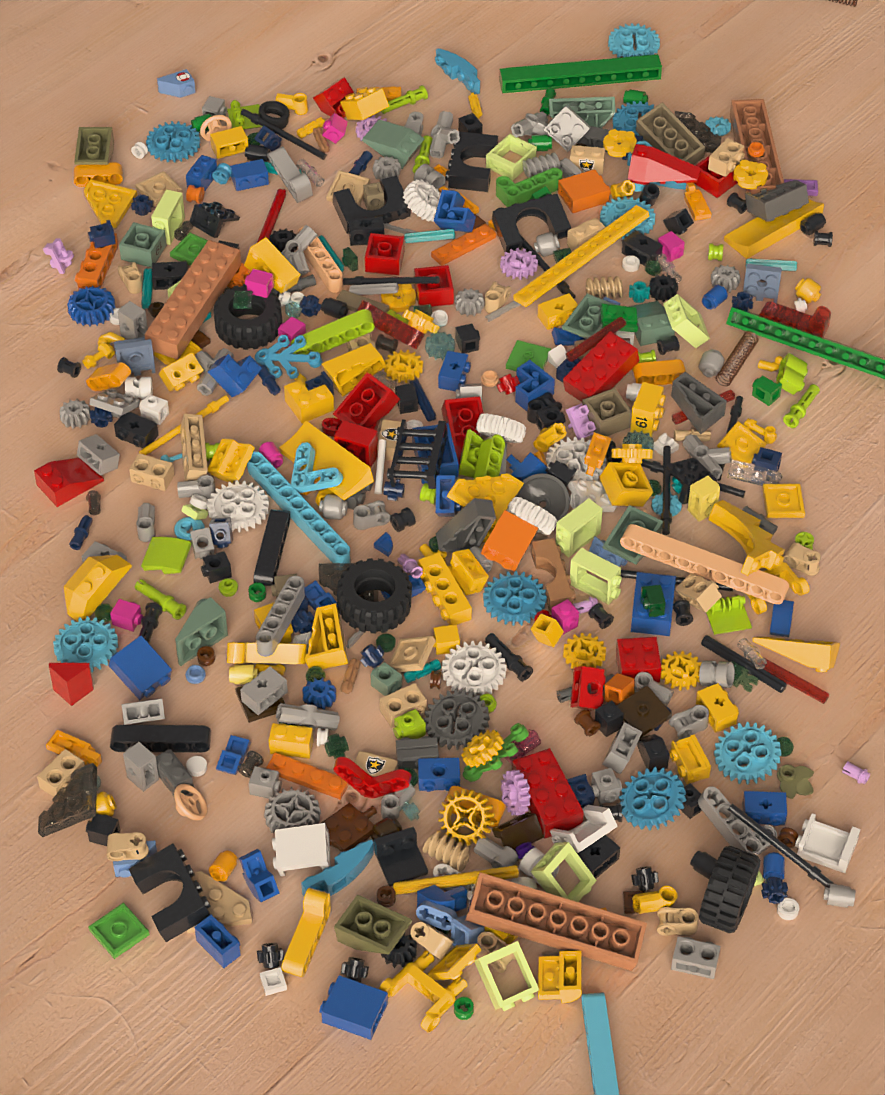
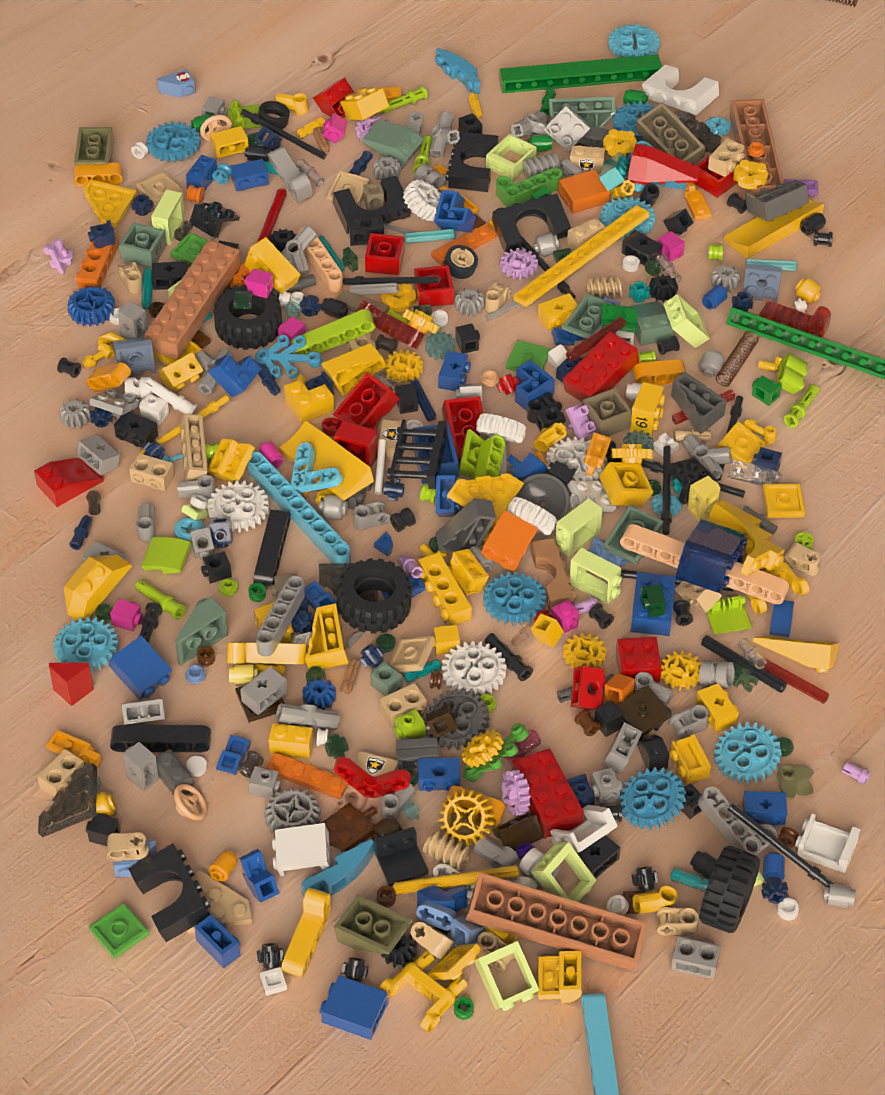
none -> dark blue gear [143,441,165,459]
none -> white pin [144,377,198,414]
none -> dark brown brick [424,702,458,738]
none -> black wheel [444,245,478,279]
none -> brick [599,152,630,191]
none -> white tile [606,895,629,916]
none -> white arch [642,65,719,115]
none -> teal axle [670,868,709,892]
none -> clear blue windscreen [675,519,748,593]

